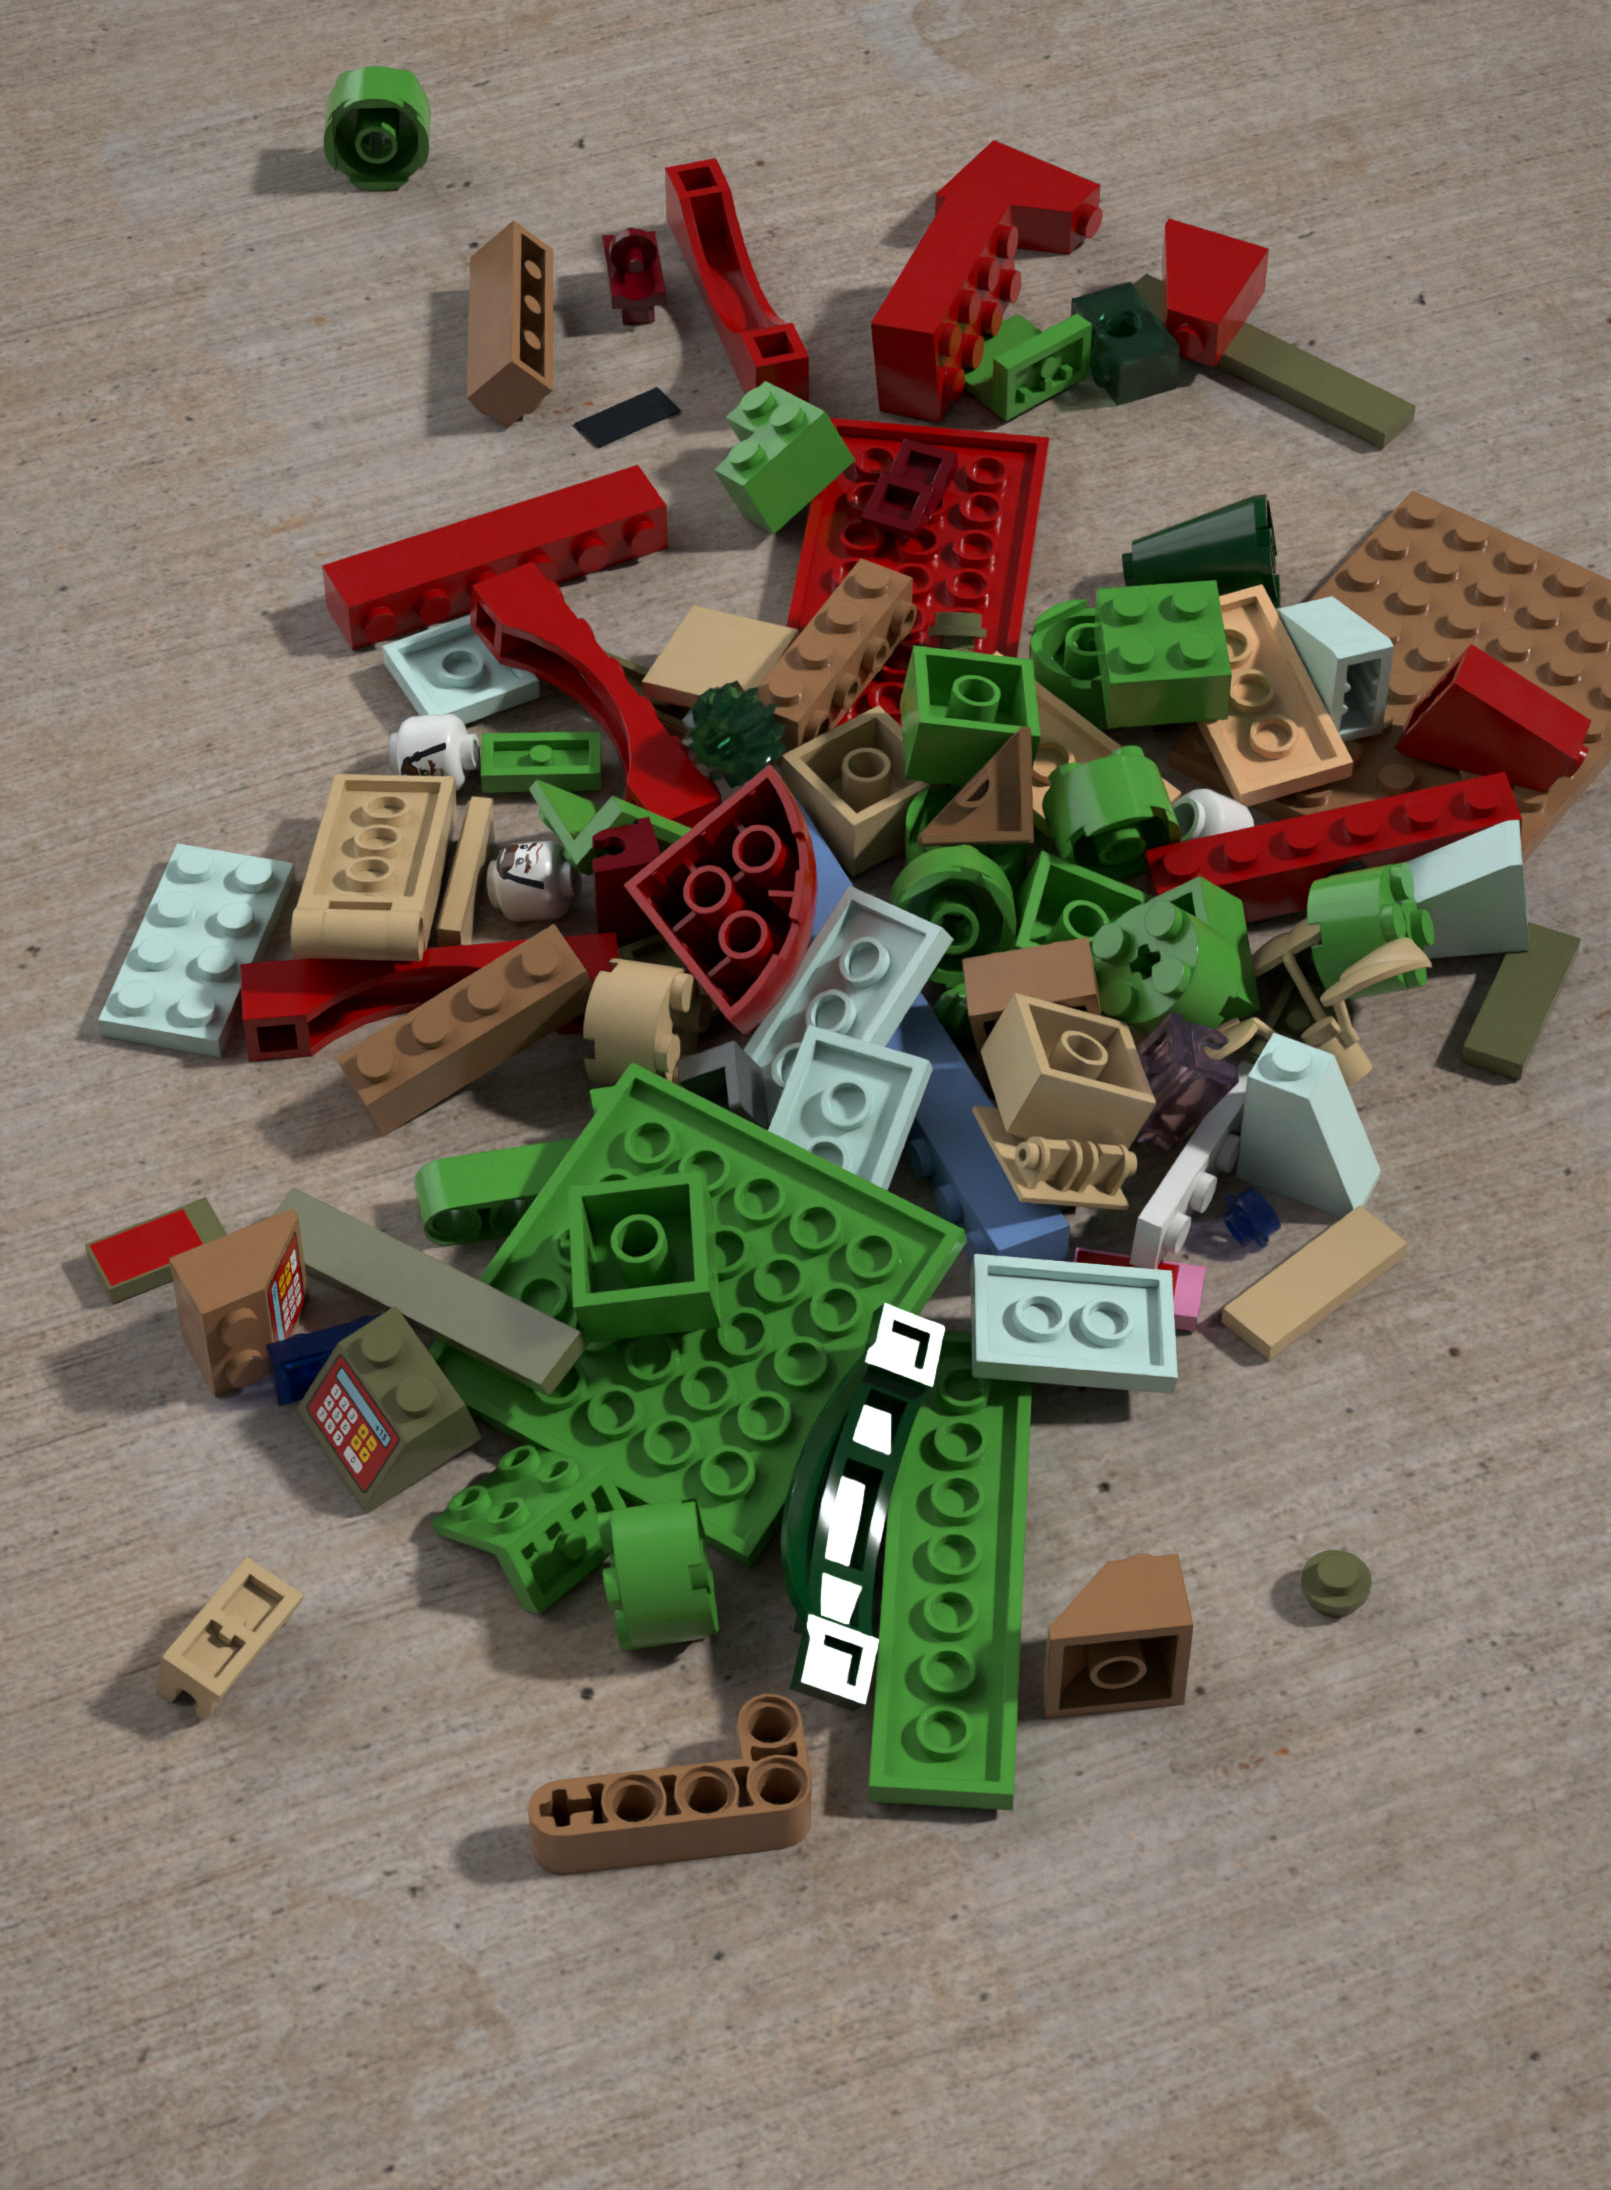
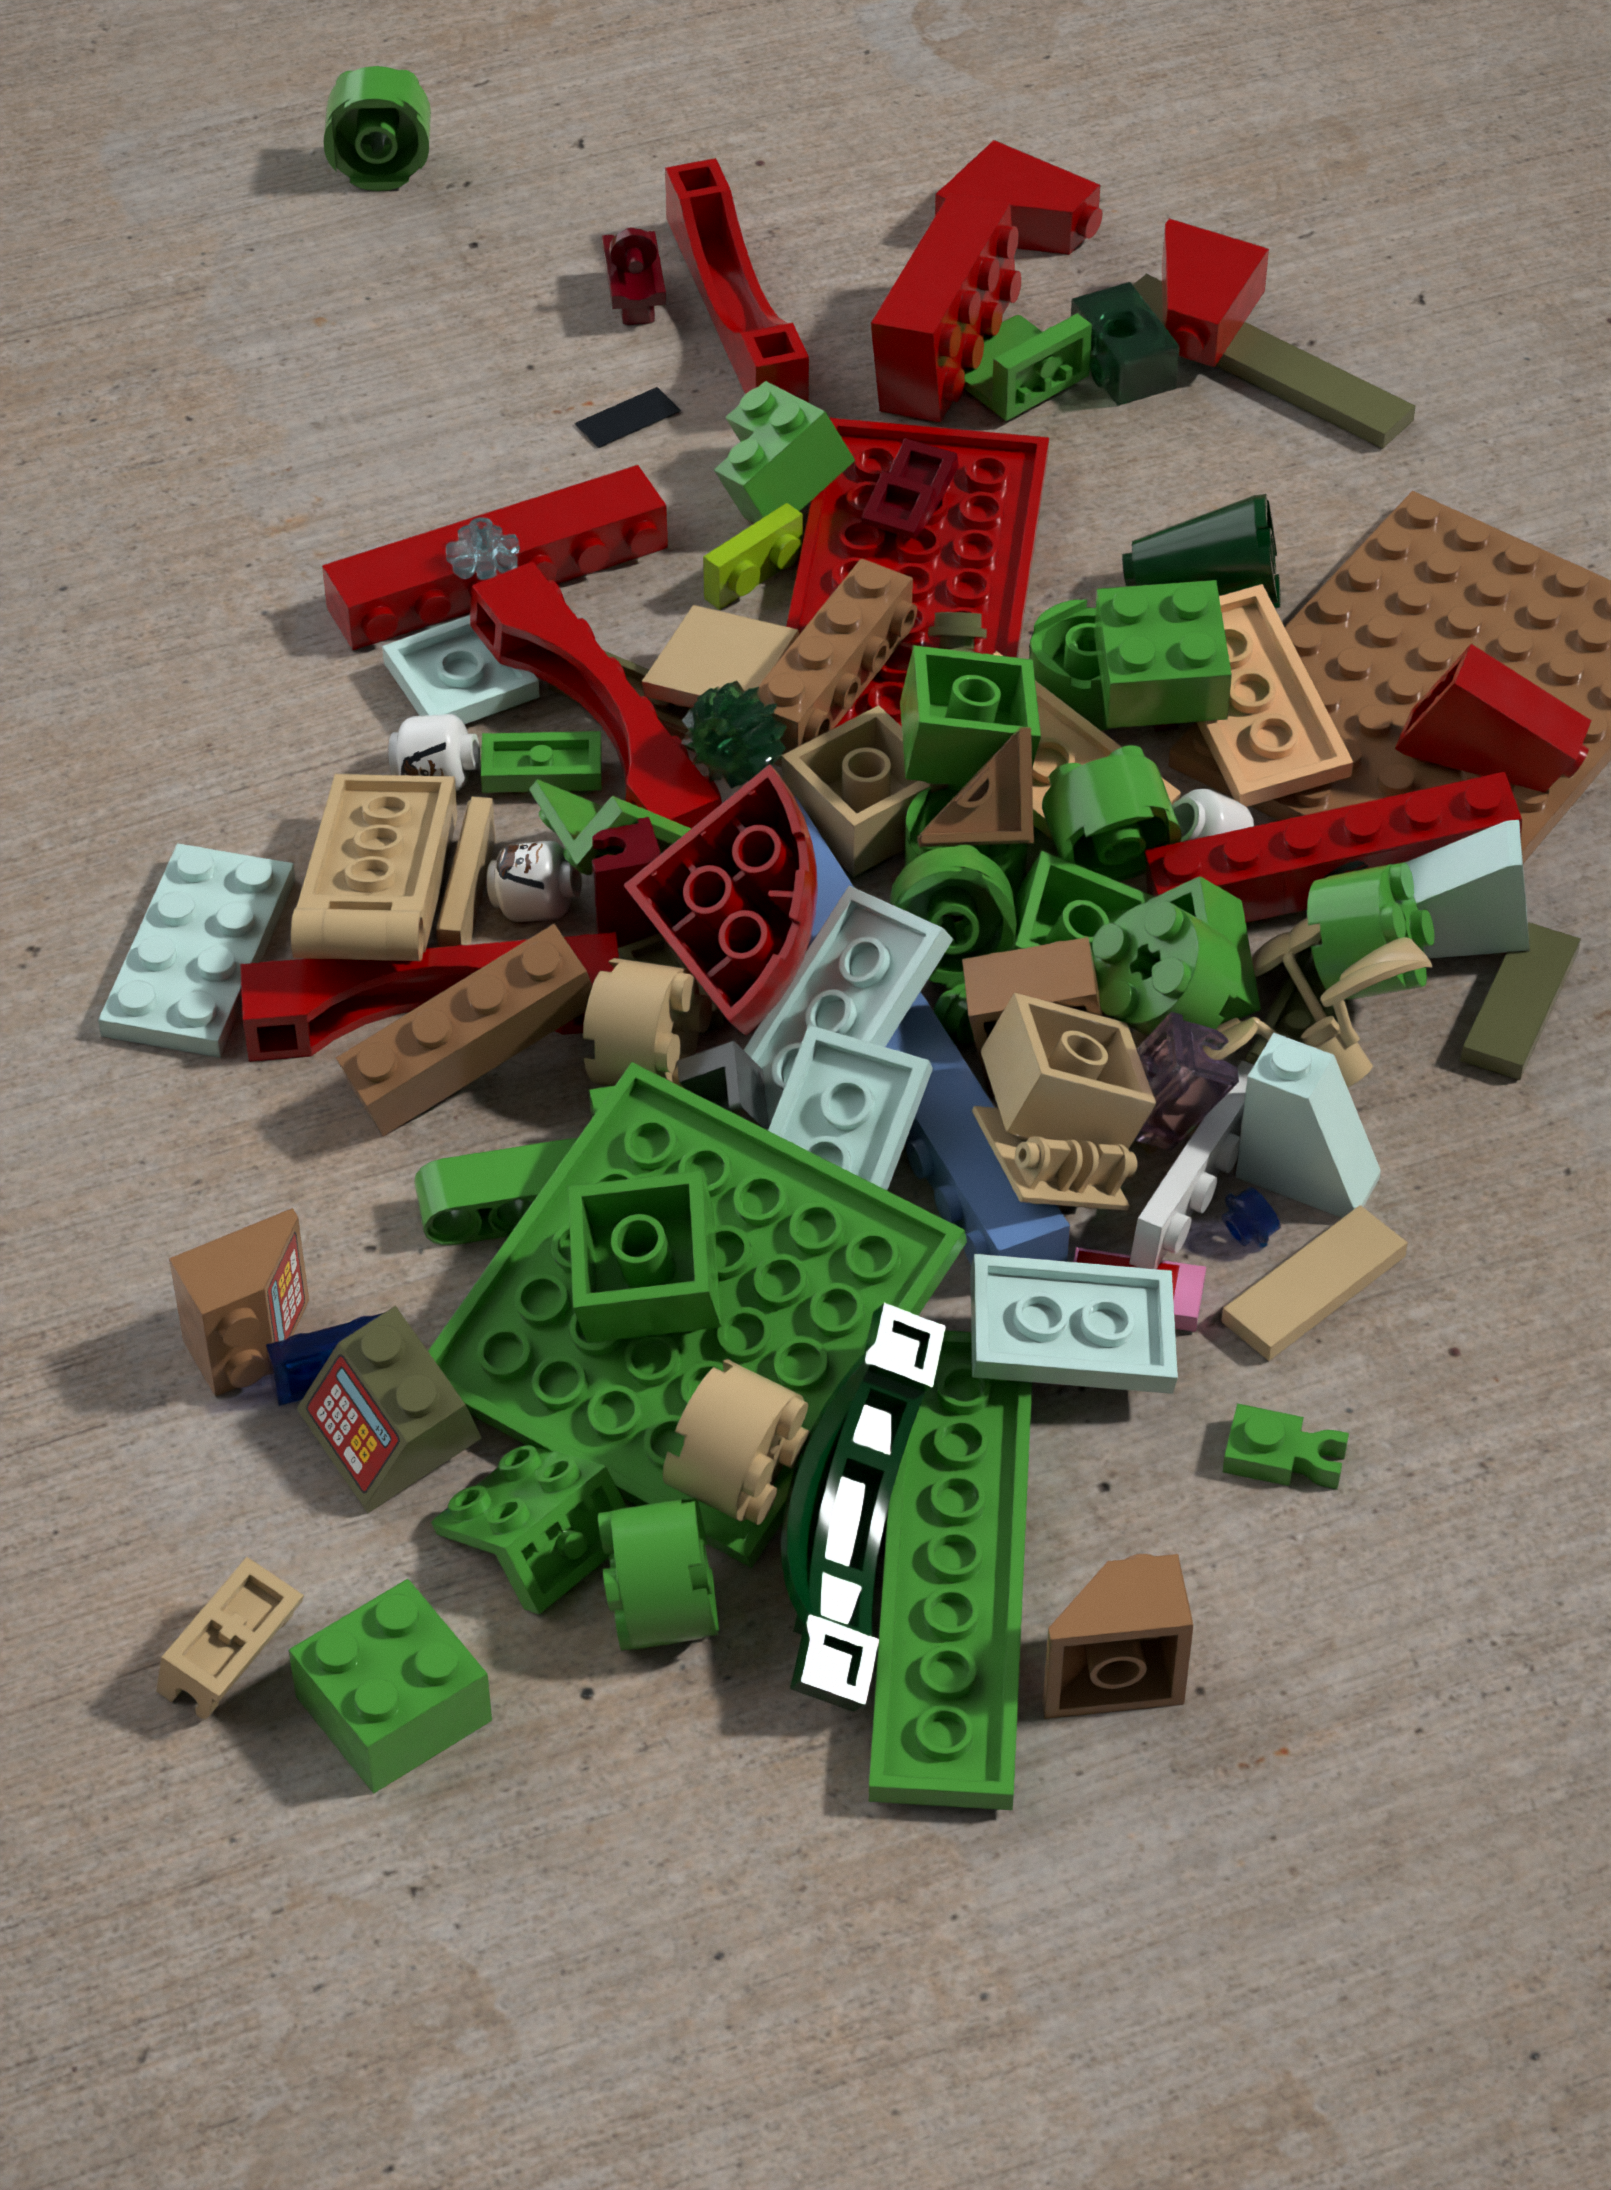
red tile [85,1197,227,1304] -> none
olive tile [272,1188,589,1397] -> none
medium nougat brick [467,220,553,428] -> none
medium nougat beam [528,1694,812,1875] -> none
light aqua slope [1277,596,1394,742] -> none
olive plate [1301,1550,1372,1618] -> none
none -> bright green brick [289,1579,492,1794]
none -> clear light blue plant [446,517,520,580]
none -> tan brick [663,1359,810,1525]
none -> lime plate [703,503,803,610]
none -> bright green plate [1222,1403,1349,1490]

